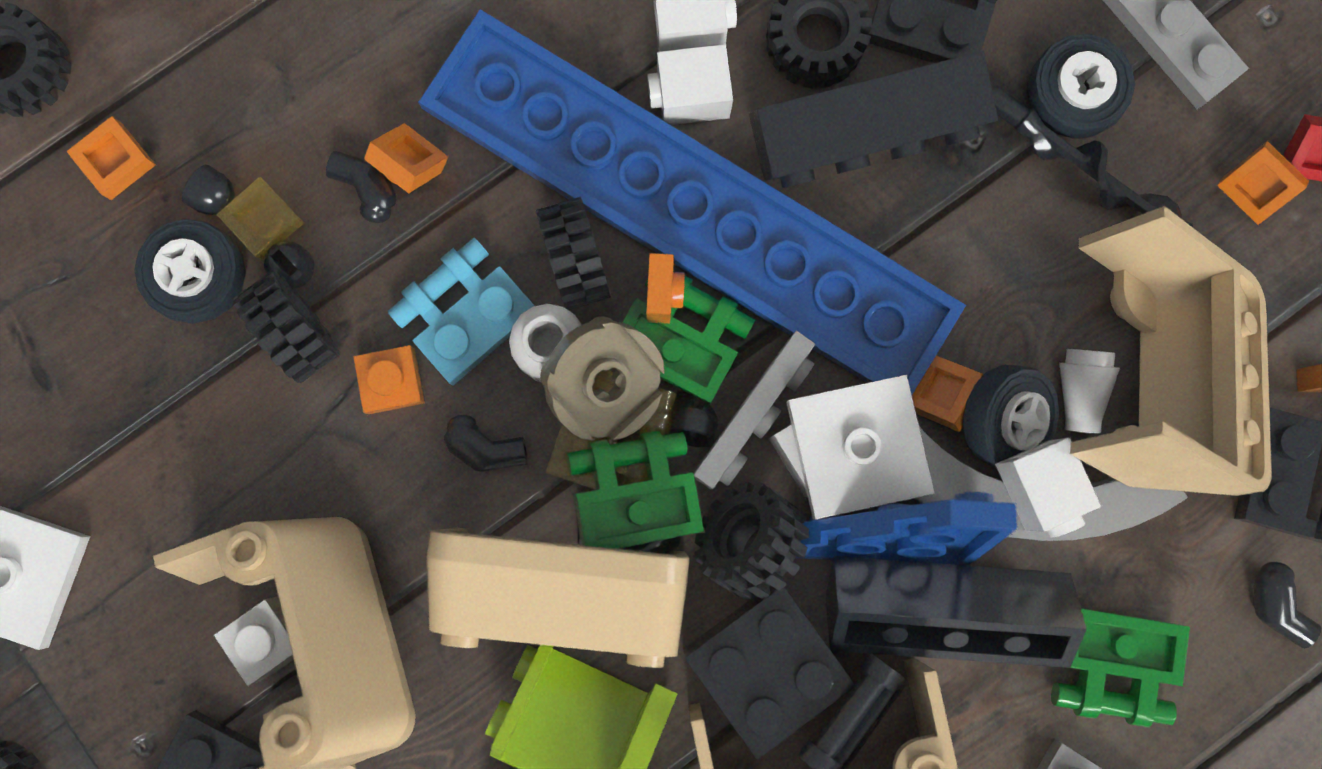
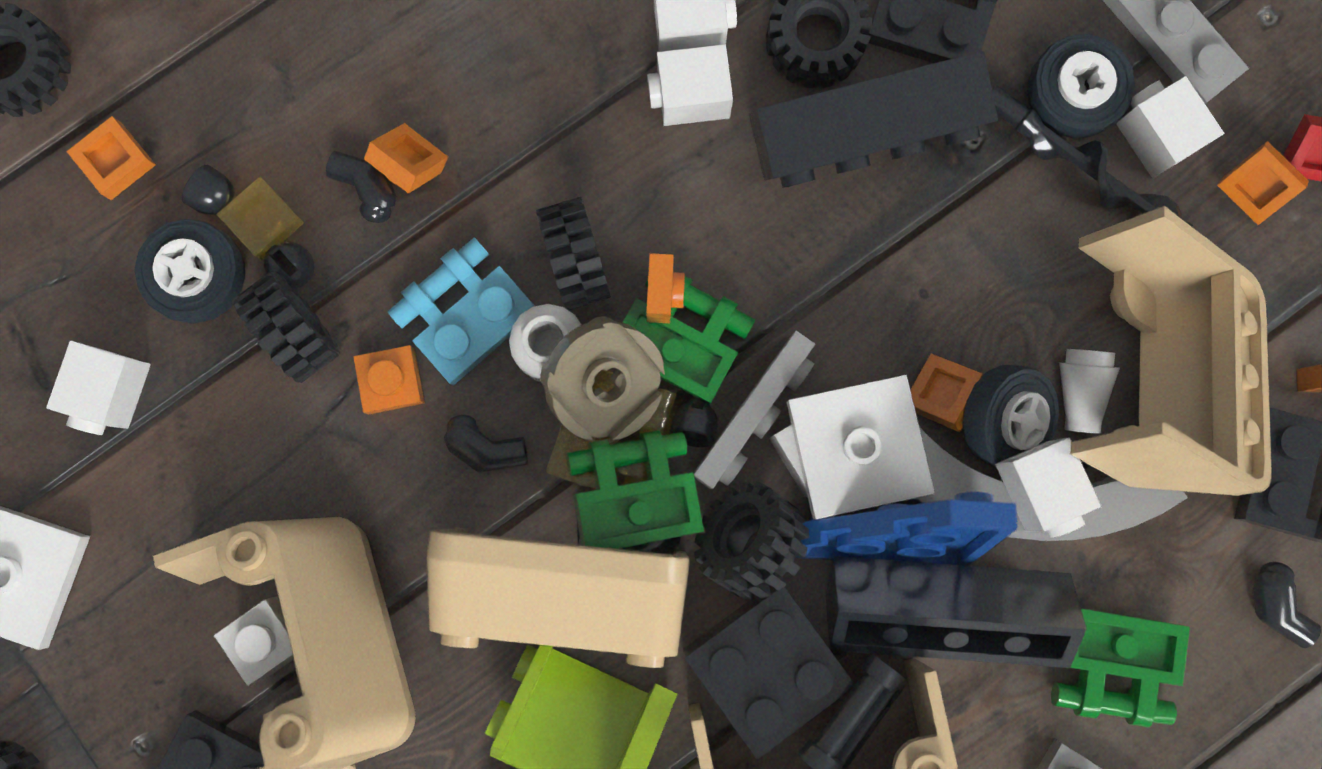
blue plate [418,9,966,395] -> none
none -> white brick [46,341,151,435]
none -> white brick [1116,76,1225,179]

